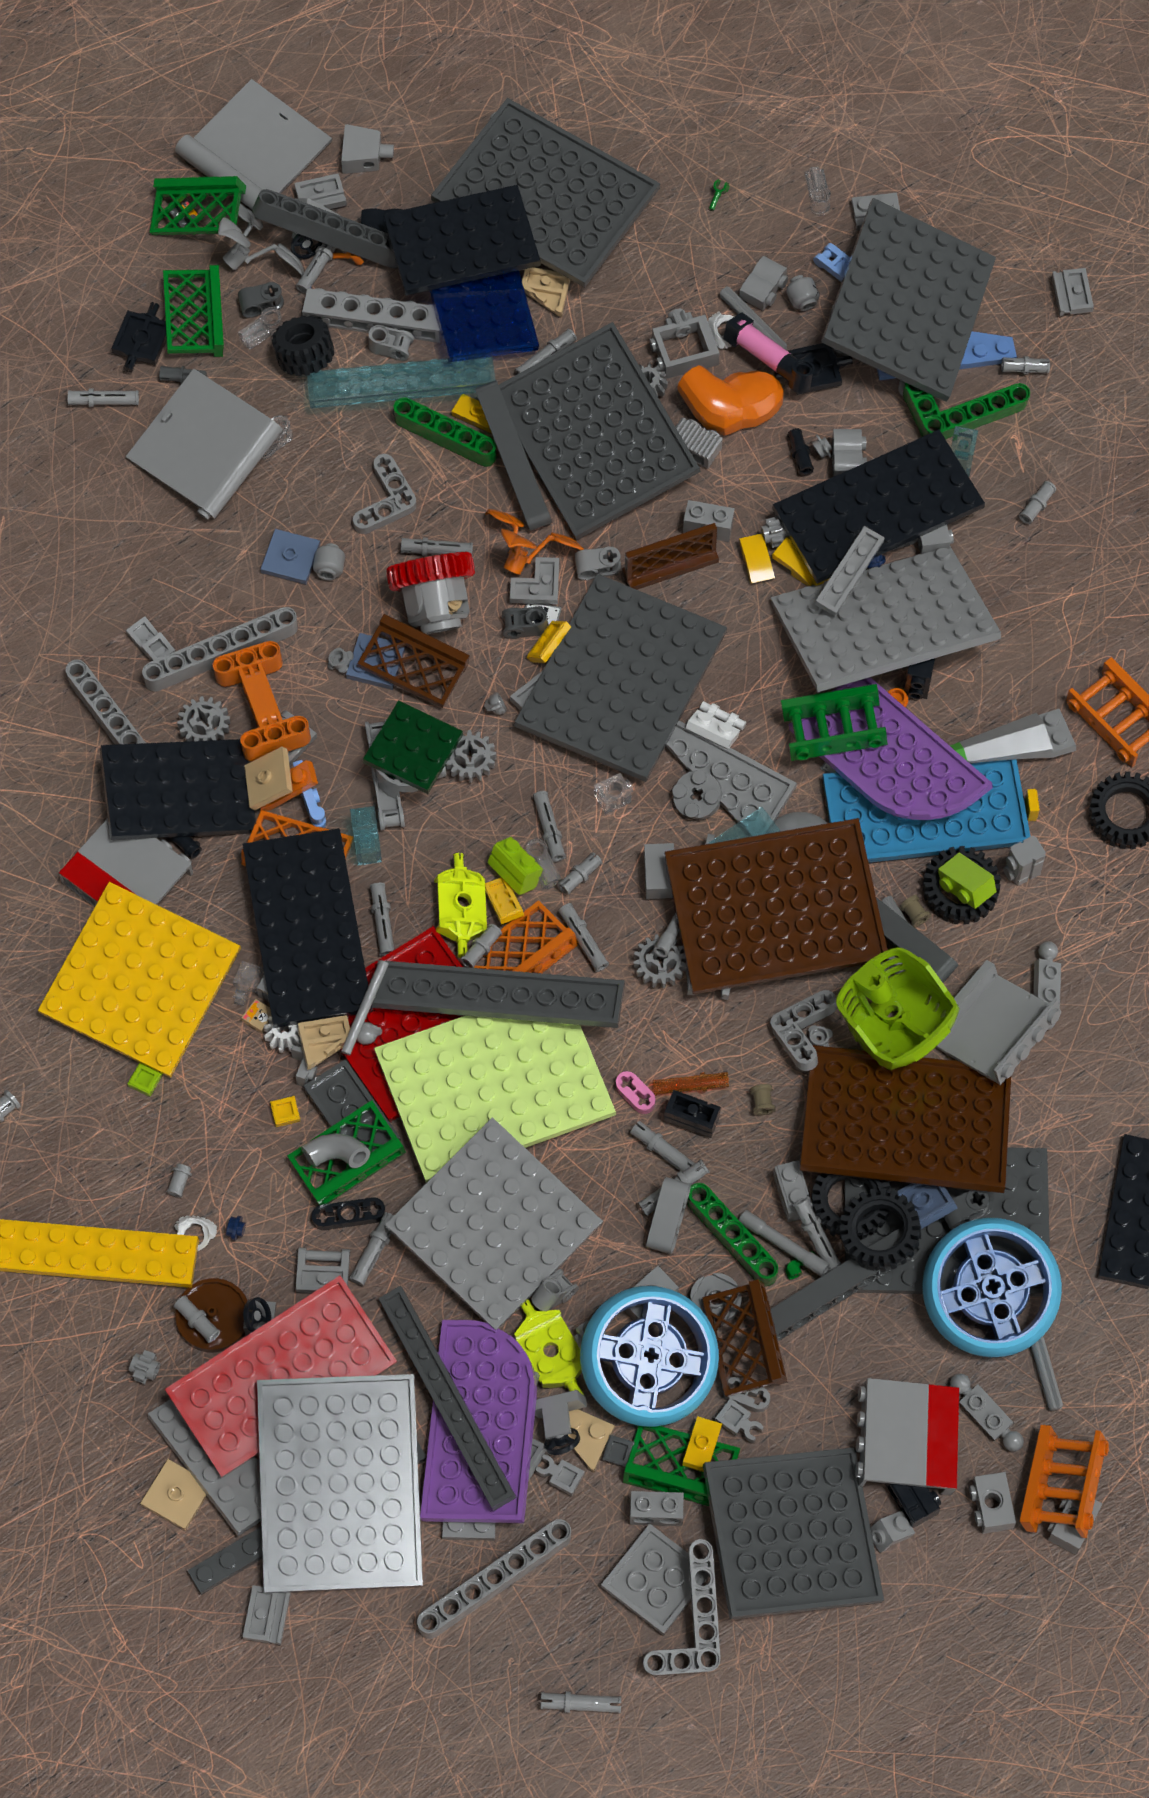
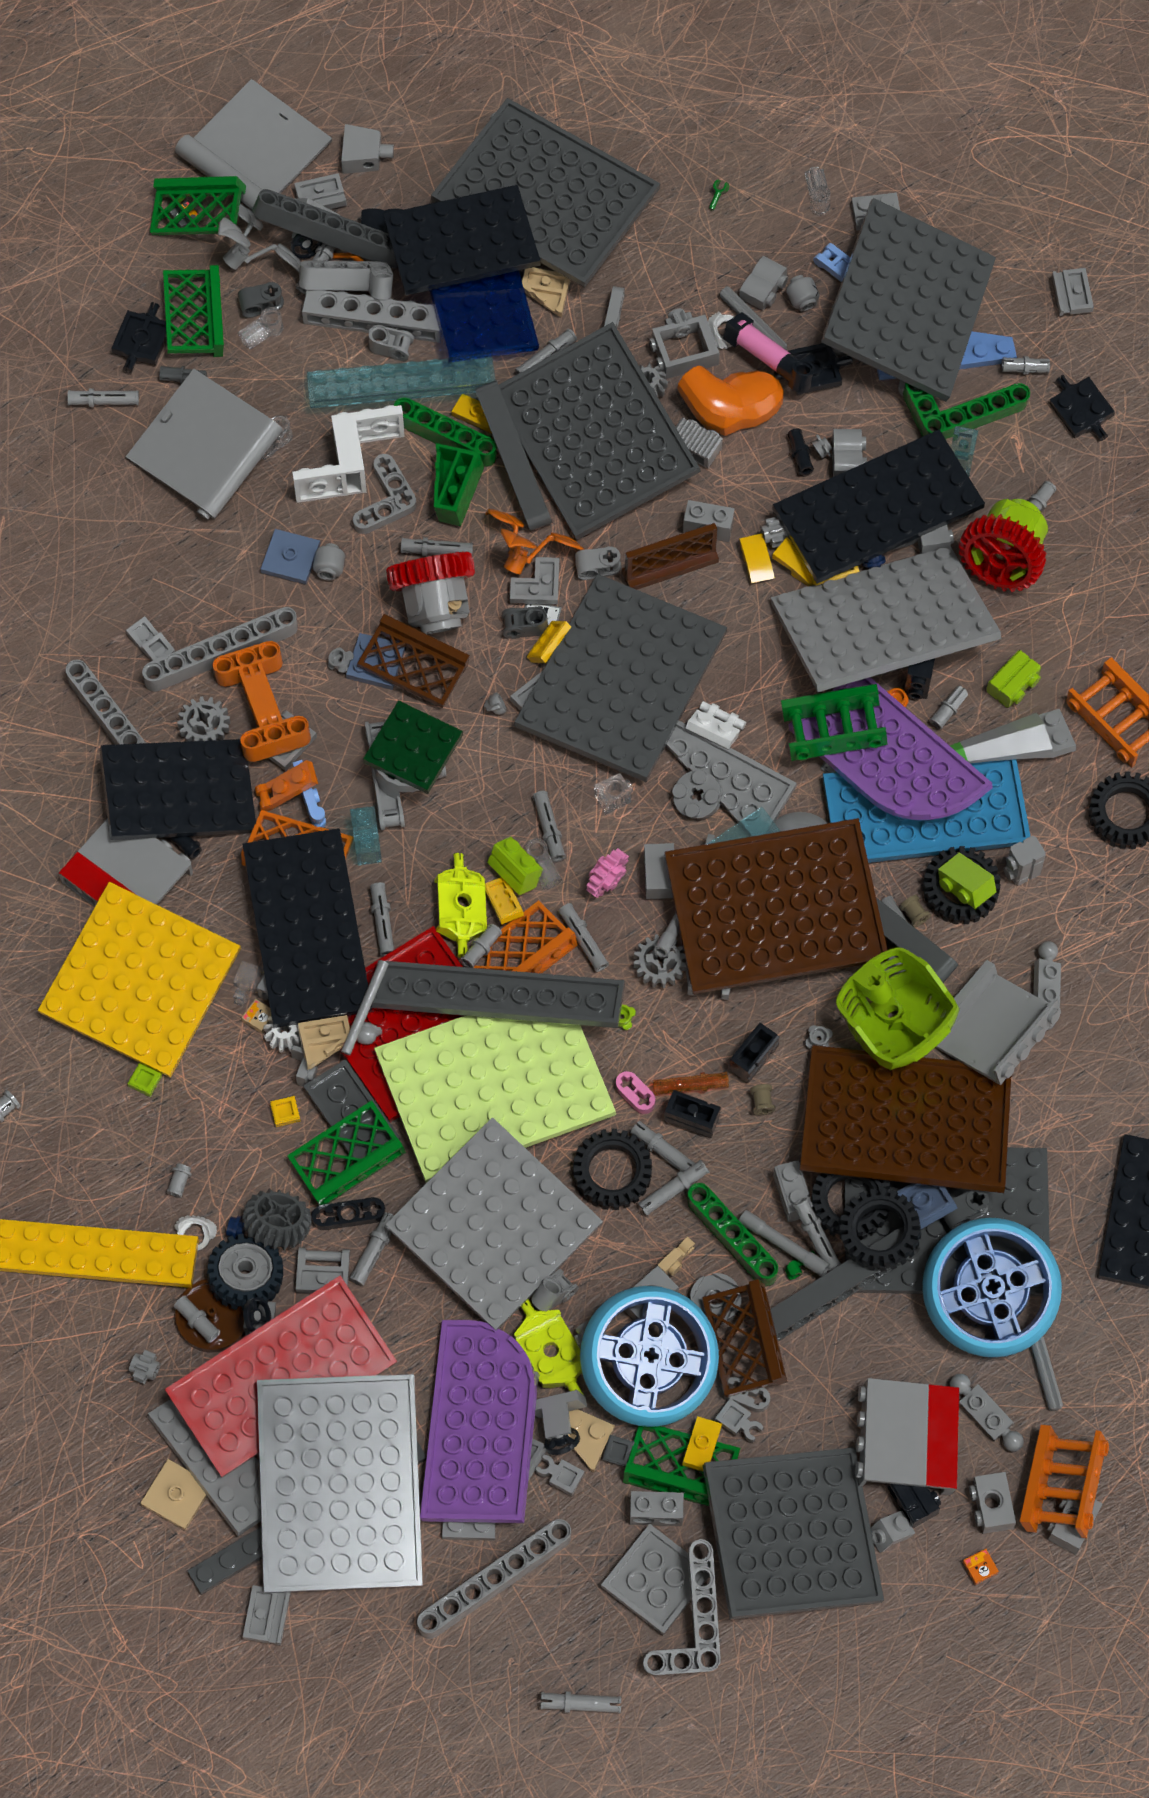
tan plate [245,747,293,810] -> none
black tyre [272,315,335,376] -> none
light grey cylinder [301,1133,370,1168] -> none
dark grey plate [379,1286,517,1511] -> none
light grey gear [446,730,496,783] -> none
light grey pin [557,852,603,895] -> none
light grey beam [646,1177,691,1254] -> none
light grey beam [770,990,837,1071] -> none
light grey plate [815,526,885,616] -> none
yellow tile [1025,789,1039,821] -> none
none -> wheel [207,1234,283,1311]
none -> dark grey gear [242,1188,312,1251]
none -> white bracket [292,405,405,503]
none -> light grey beam [299,260,393,300]
none -> green wedge [434,443,484,526]
none -> black tyre [573,1128,652,1210]
none -> bright pink gear [586,848,629,898]
none -> light grey beam [604,286,625,329]
none -> lime plate [619,1004,636,1030]
none -> tan plate [657,1237,695,1276]
none -> black brick [729,1023,780,1083]
none -> light grey axle [929,686,968,730]
none -> red piece [958,499,1048,592]
none -> orange tile [962,1549,999,1585]
none -> lime brick [986,650,1041,708]
none -> black plate [1049,375,1115,441]

